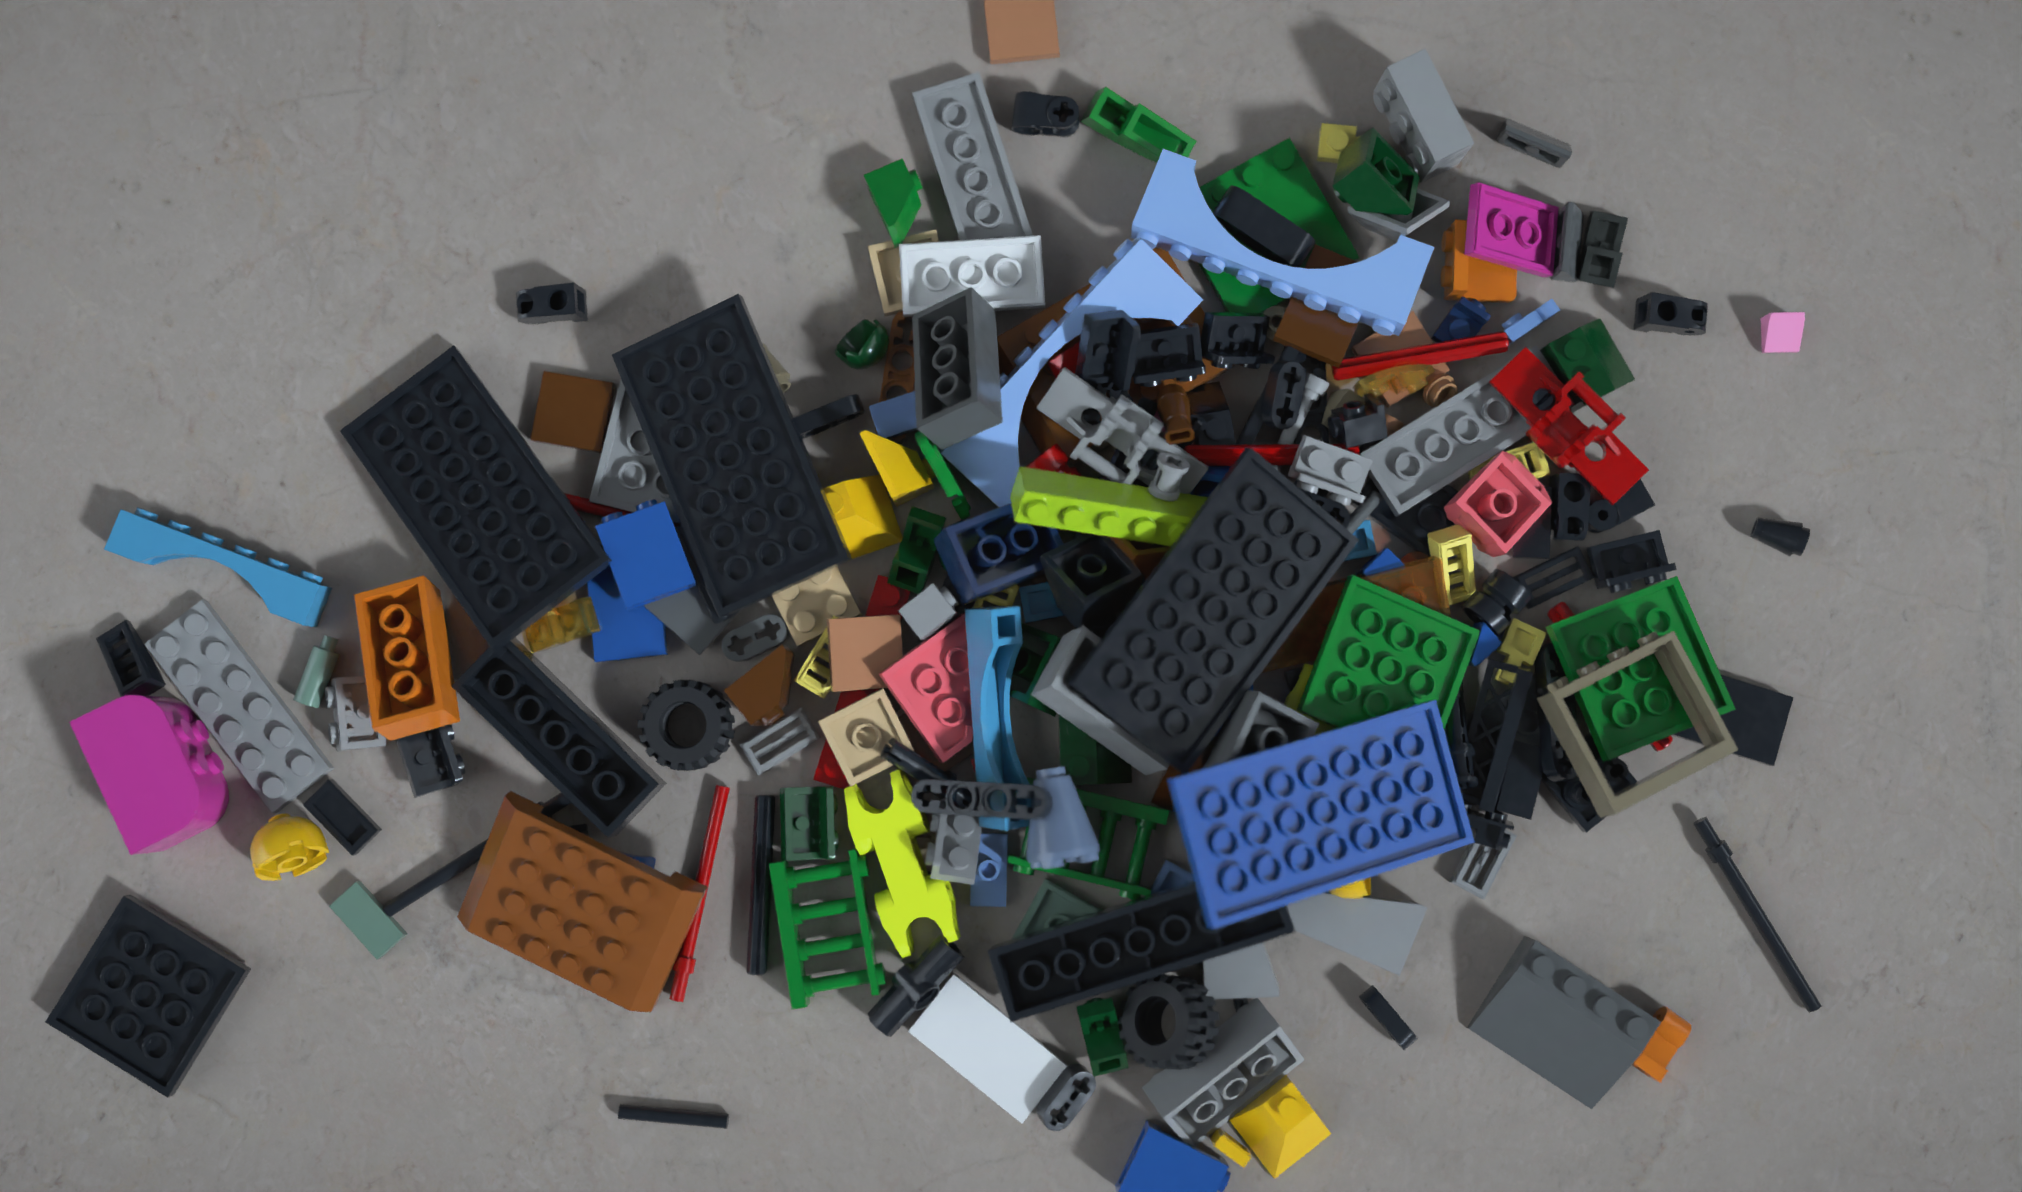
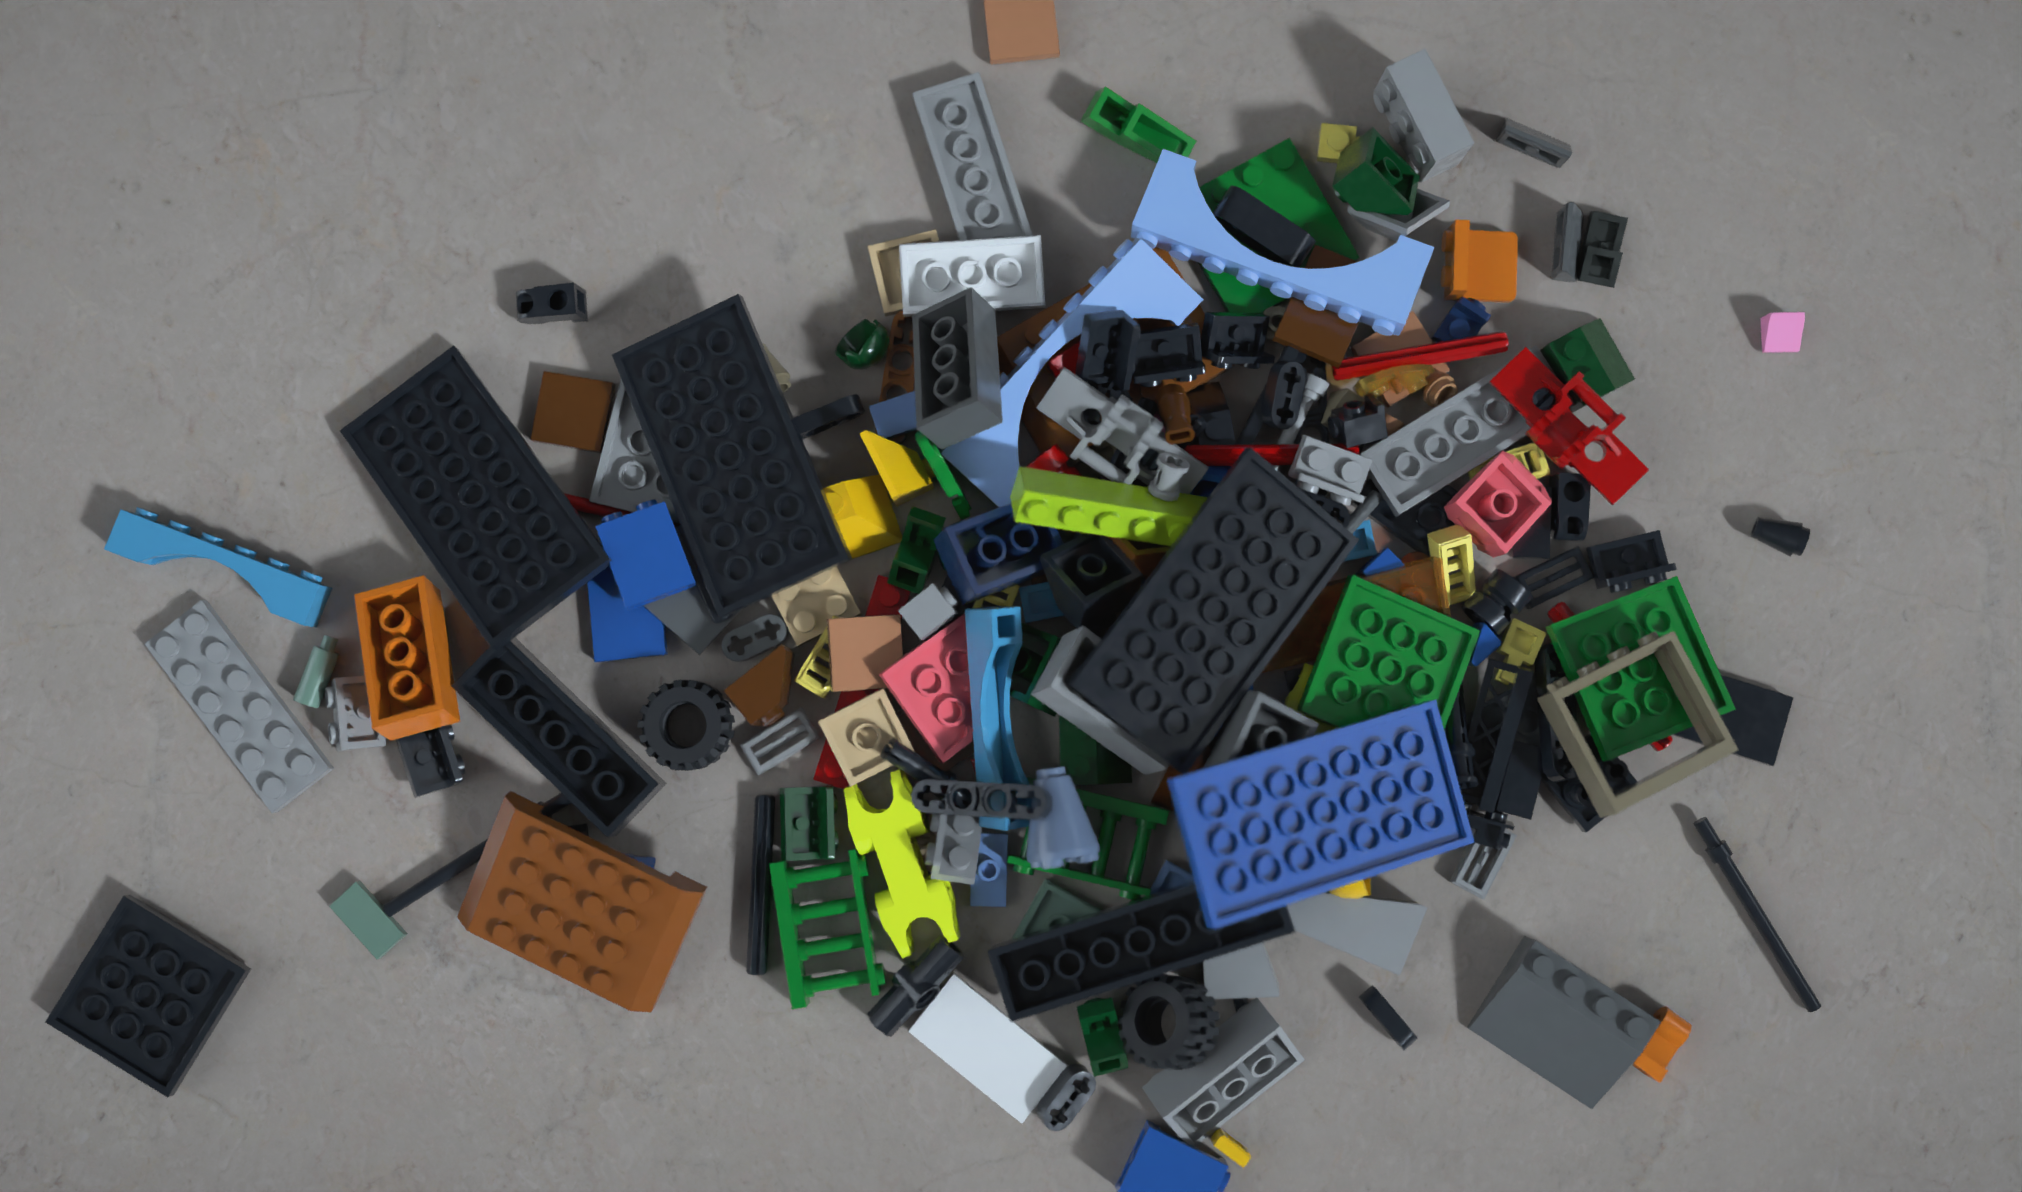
dark pink brick [69,695,229,855] -> none
black slope [96,620,166,697] -> none
yellow cylinder [250,813,329,881] -> none
black tile [303,779,382,856] -> none
clear yellow slope [525,596,601,654] -> none
black bar [618,1104,729,1129] -> none
red bar [669,785,730,1002] -> none
green slope [864,158,923,248] -> none
black piece [1011,91,1080,138] -> none
yellow slope [1229,1075,1331,1179] -> none
dark pink tile [1464,182,1559,278] -> none
medium blue plate [1501,299,1560,345] -> none
black leg [1588,479,1655,533] -> none
black leg [1633,292,1708,336] -> none

